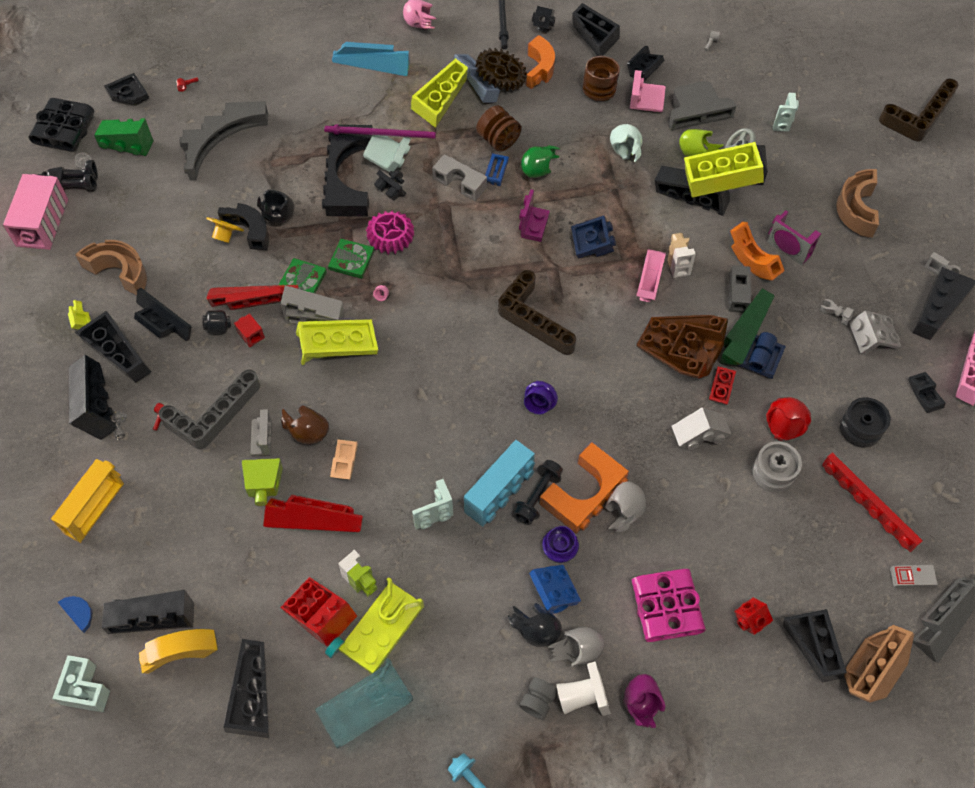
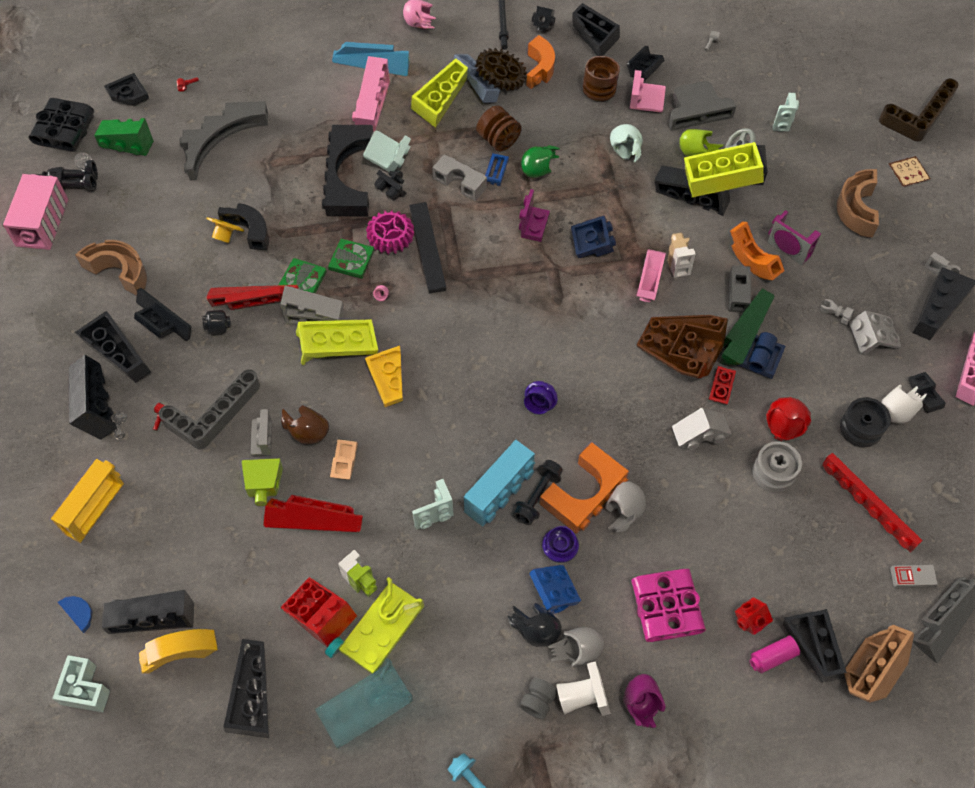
neon yellow plate [68,300,91,329] -> none
red brick [234,313,265,348] -> none
black helmet [257,189,295,224] -> none
magenta bar [324,124,436,139] -> none
dark brown beam [498,270,576,355] -> none
none -> bright pink wedge [352,56,390,132]
none -> yellow wing [365,346,403,407]
none -> black tile [409,202,447,294]
none -> dark pink brick [750,636,800,674]
none -> white helmet [882,385,927,424]
none -> tan sticker [888,156,931,187]

